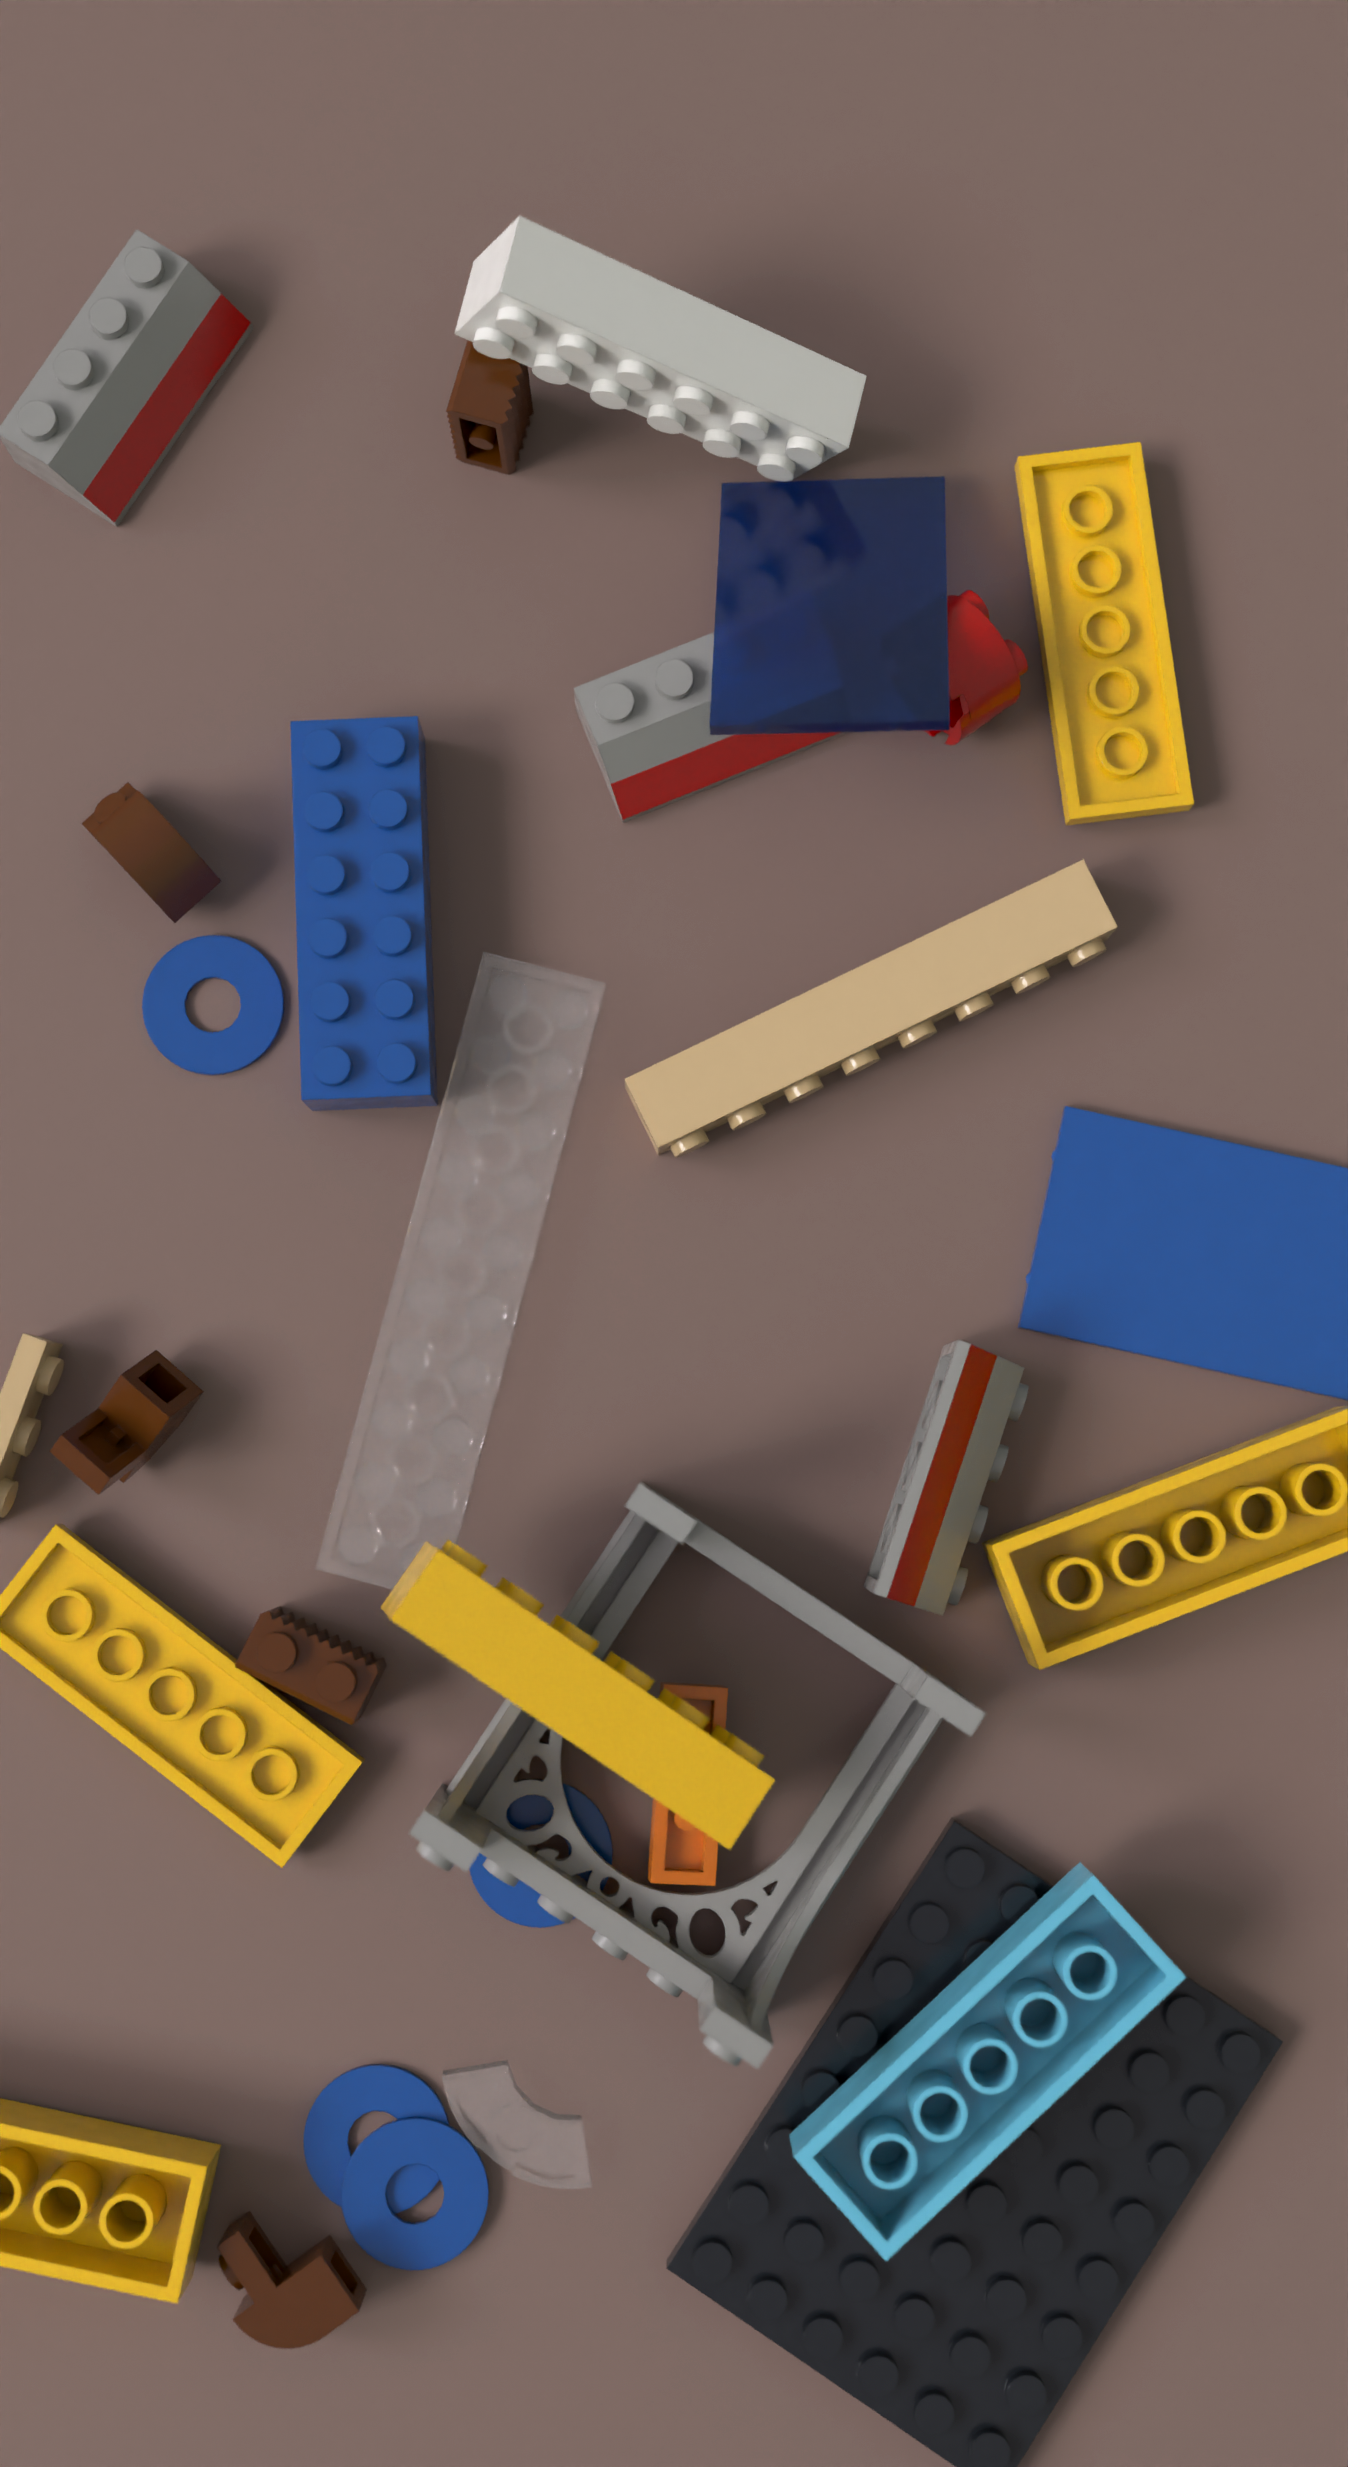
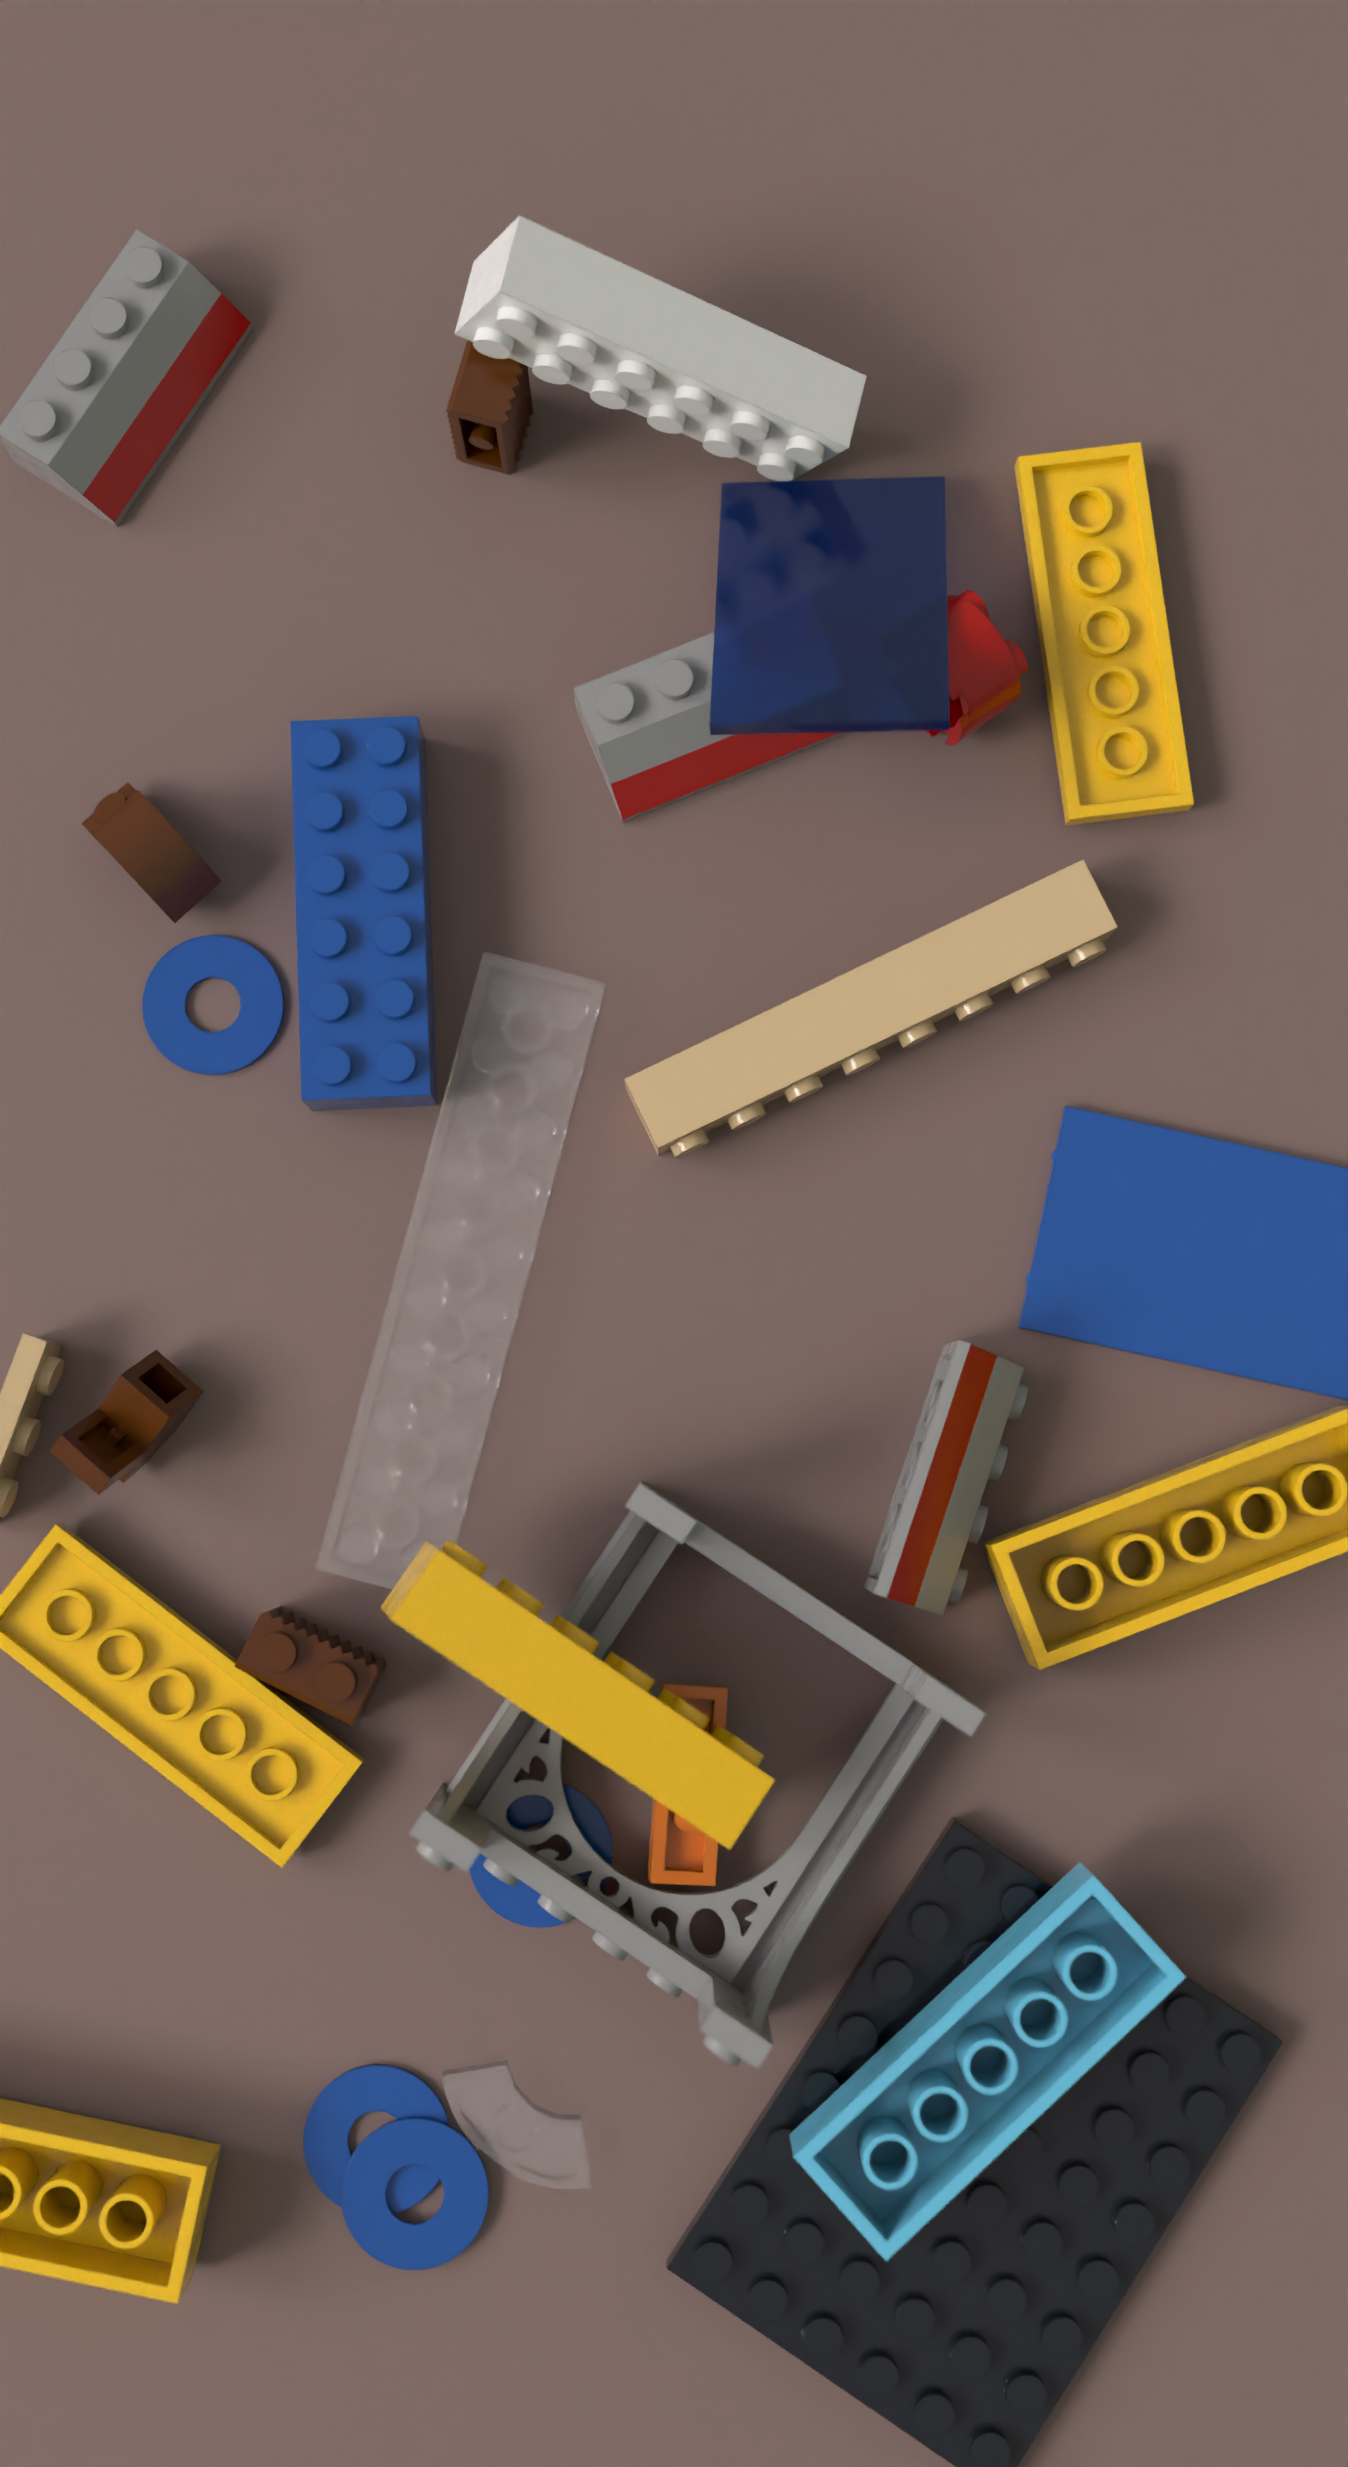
reddish brown brick [217,2211,367,2349] -> none

